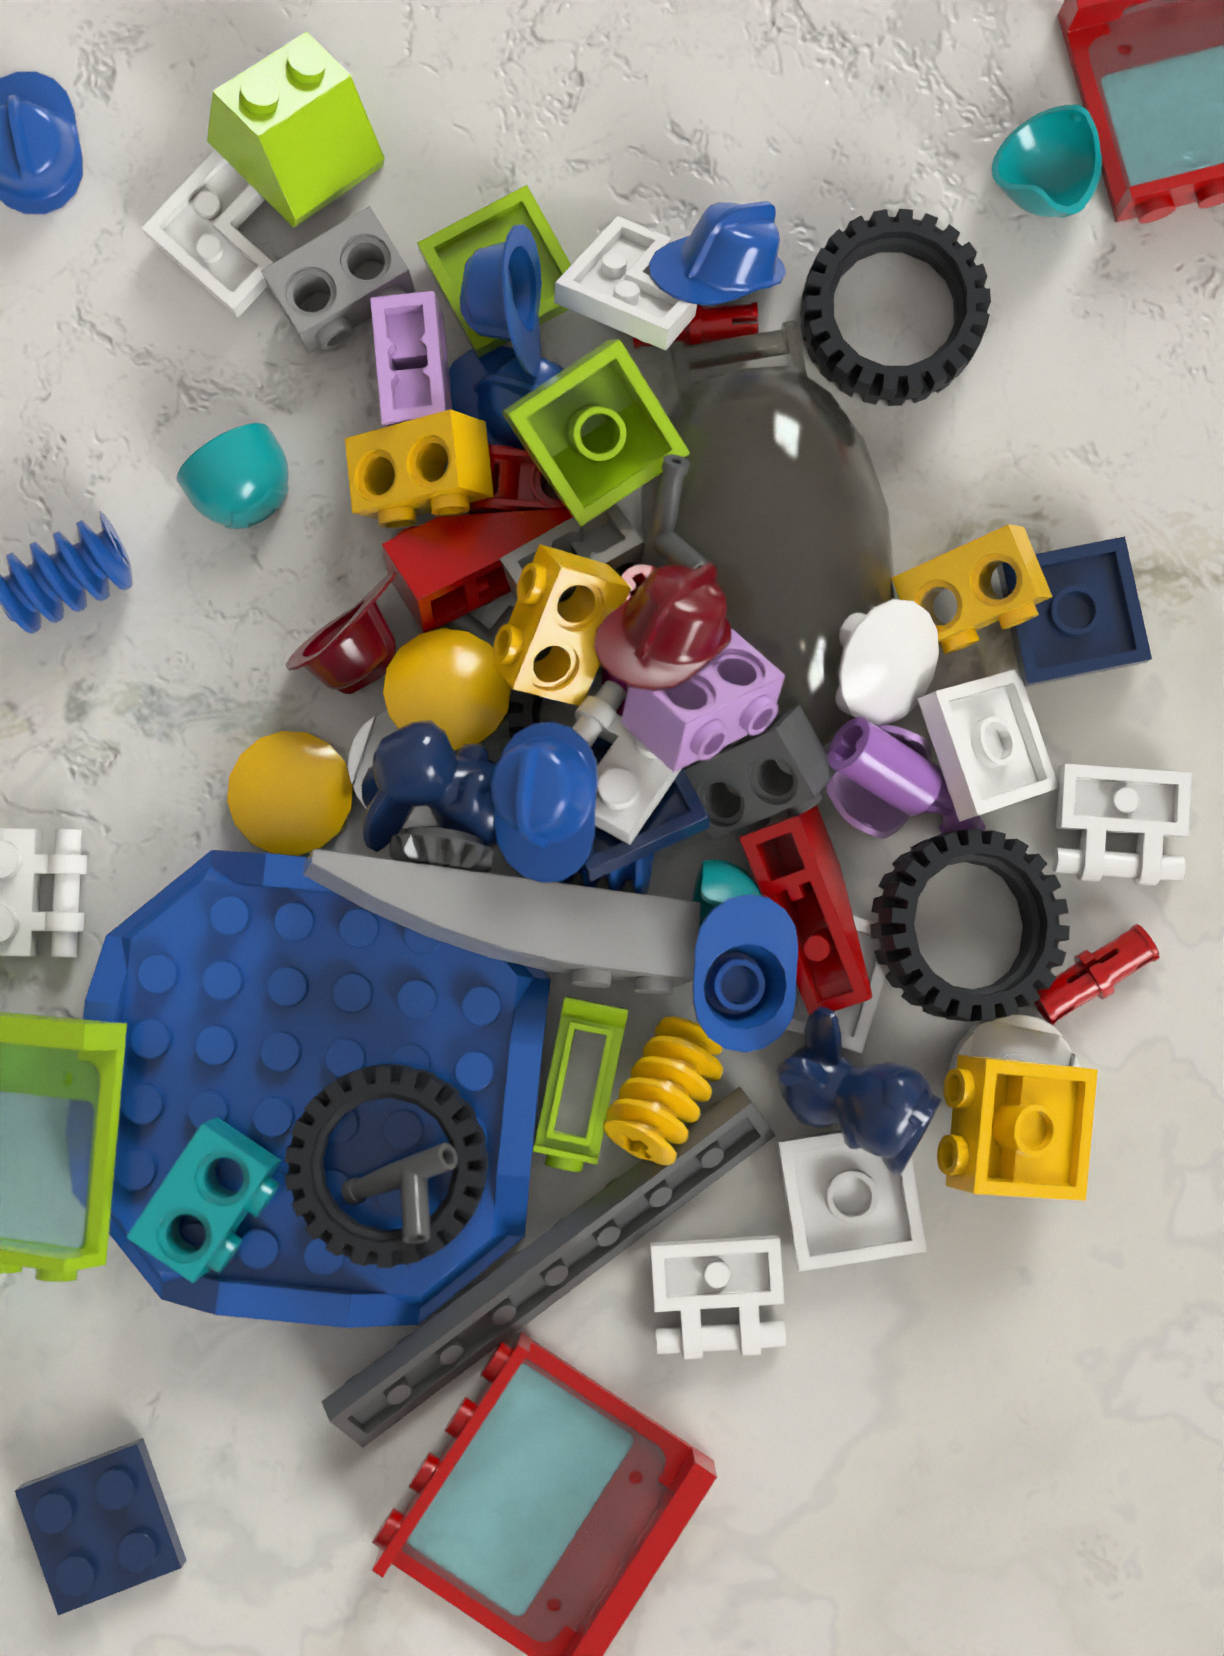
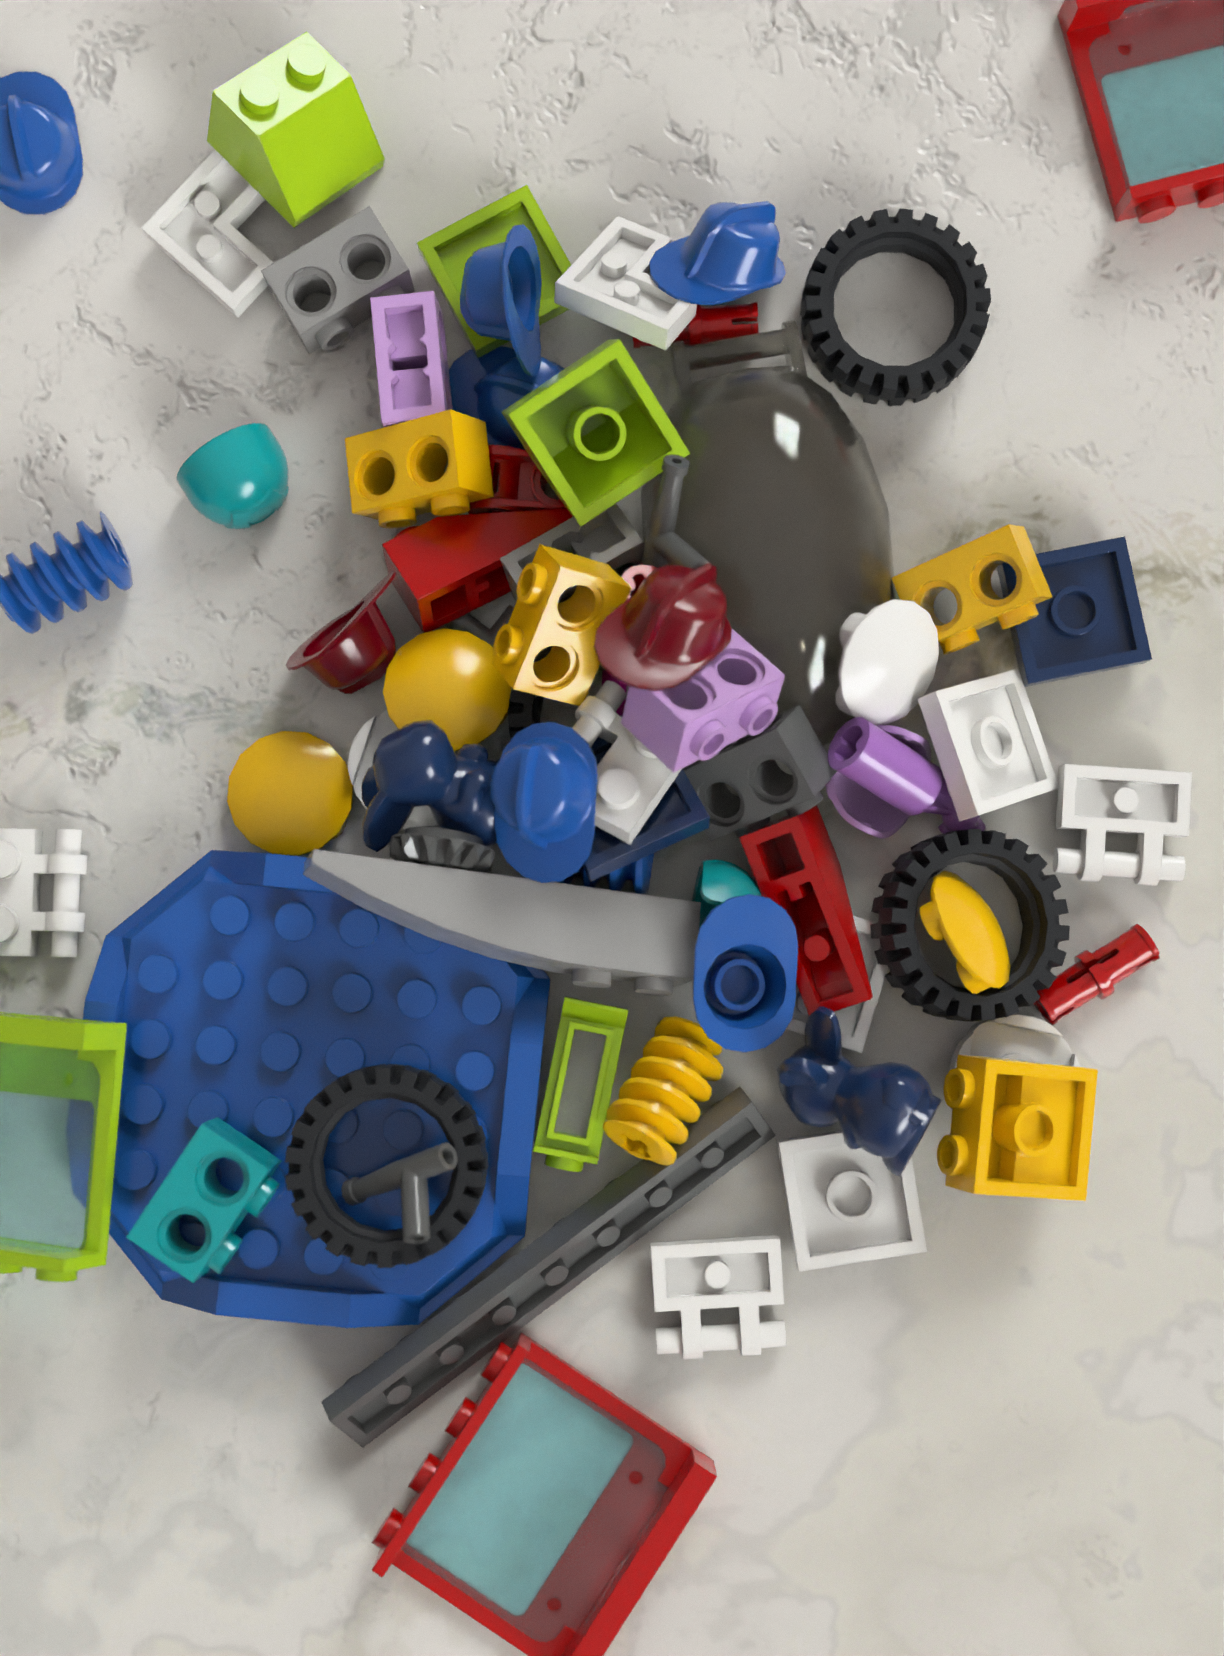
dark blue plate [15,1438,187,1616] -> none
teal helmet [992,104,1102,218] -> none
none -> yellow dish [920,870,1011,994]

